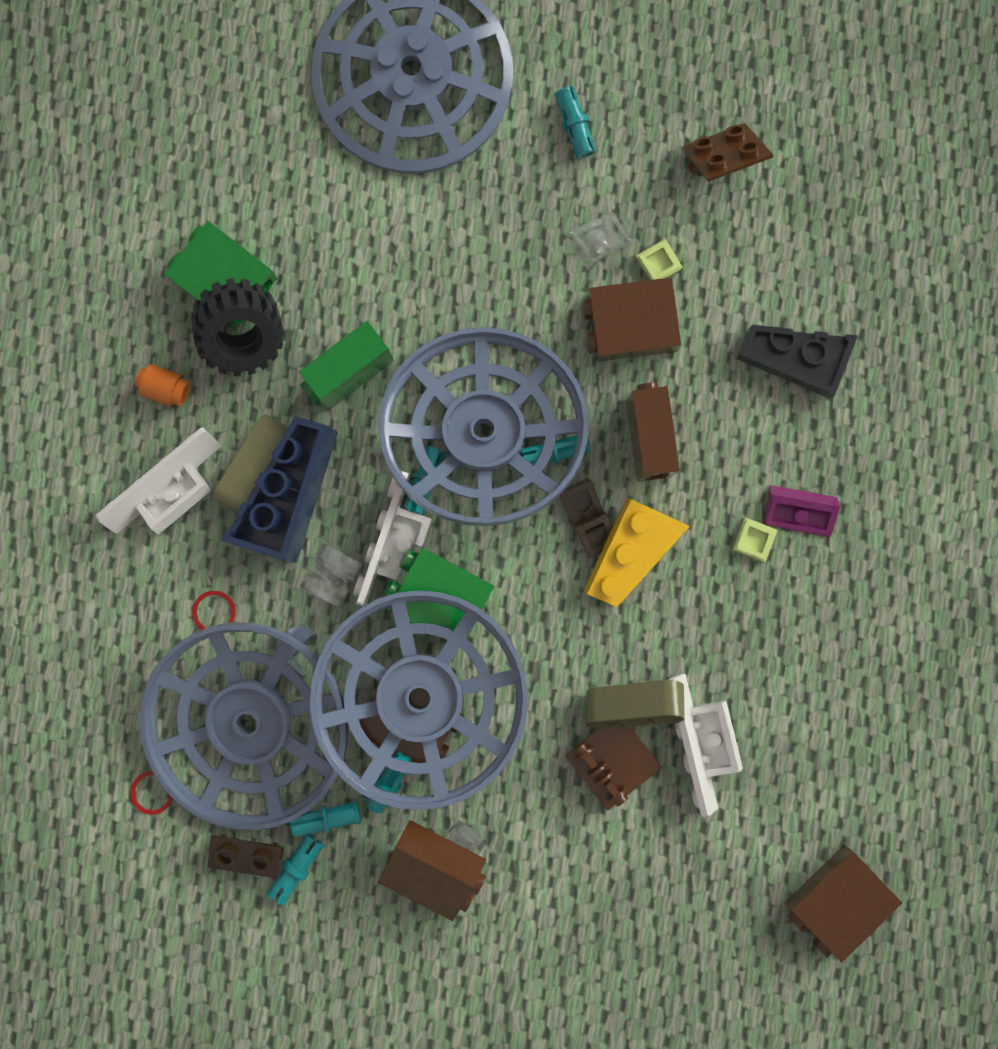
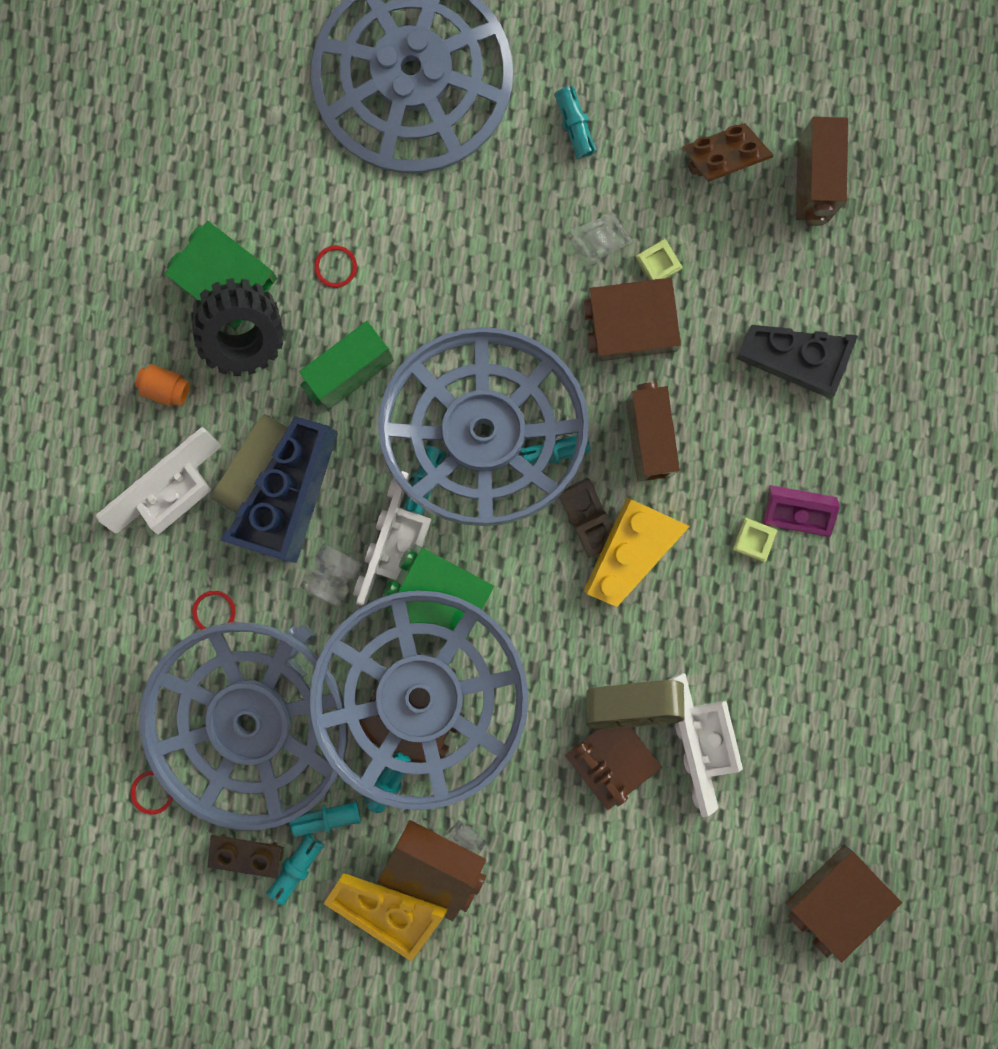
none -> red piece [315,245,357,288]
none -> yellow wing [324,873,448,962]
none -> reddish brown brick [796,116,848,226]

